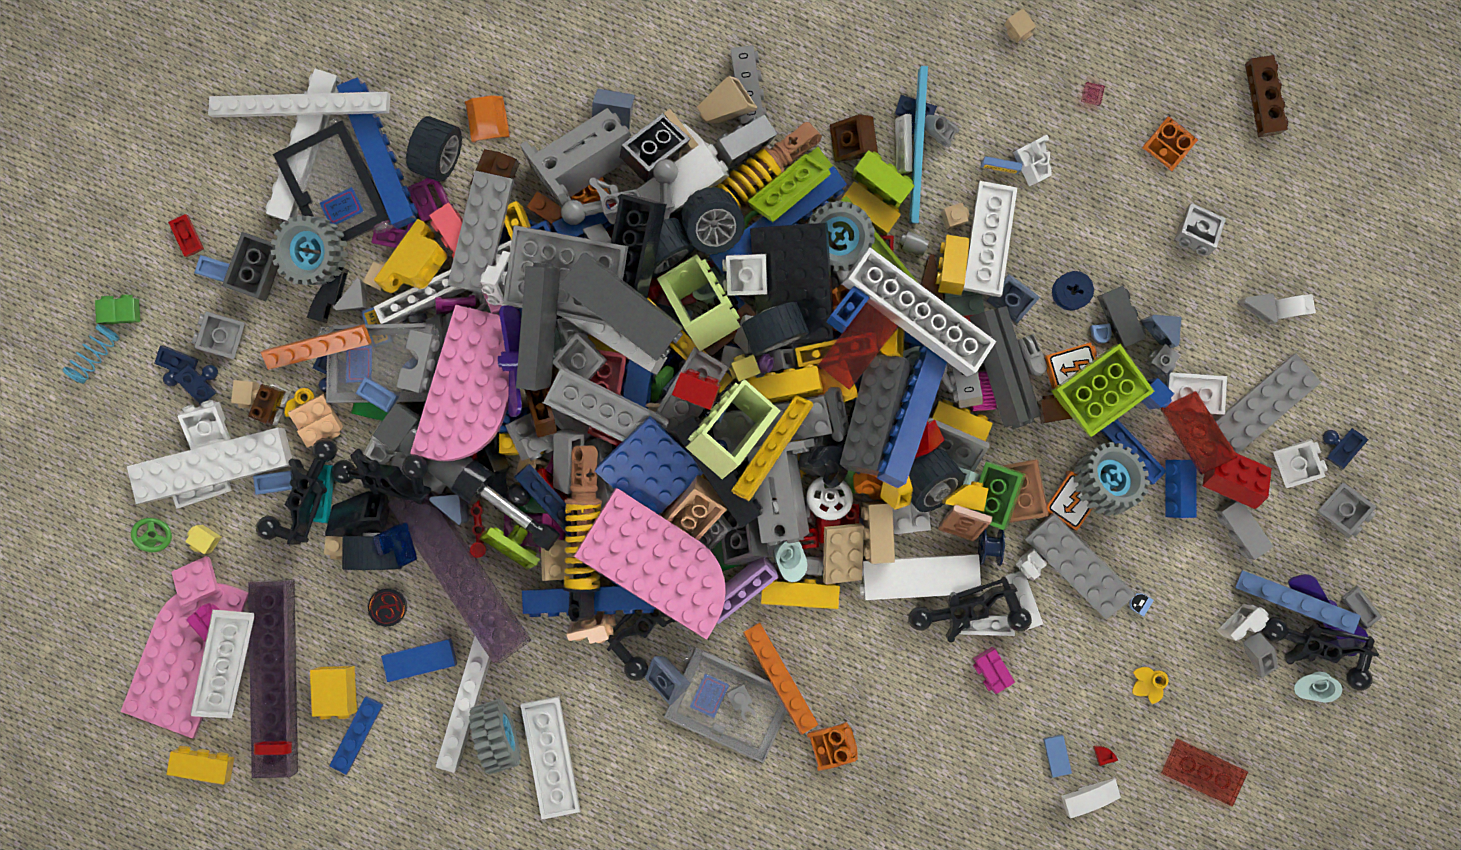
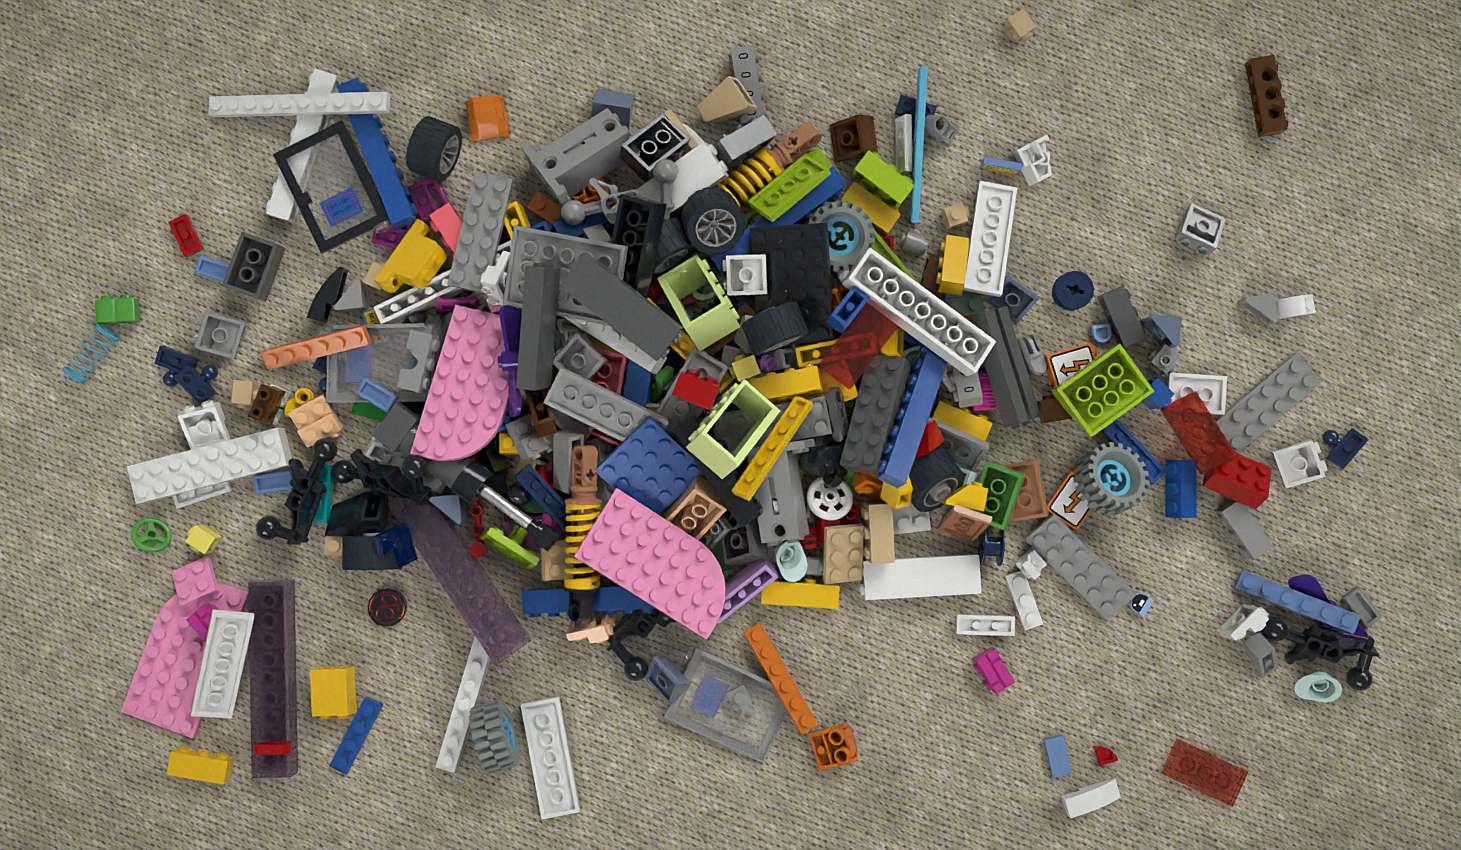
light grey wheel [271,216,348,285] -> none
blue piece [381,638,457,682] -> none
reddish brown slope [470,149,520,185] -> none
black piece [908,577,1032,643] -> none
clear pink tile [1081,82,1105,106] -> none
yellow plate [1132,667,1169,704] -> none
orange slope [1142,116,1198,171] -> none
light grey plate [1317,482,1376,538] -> none

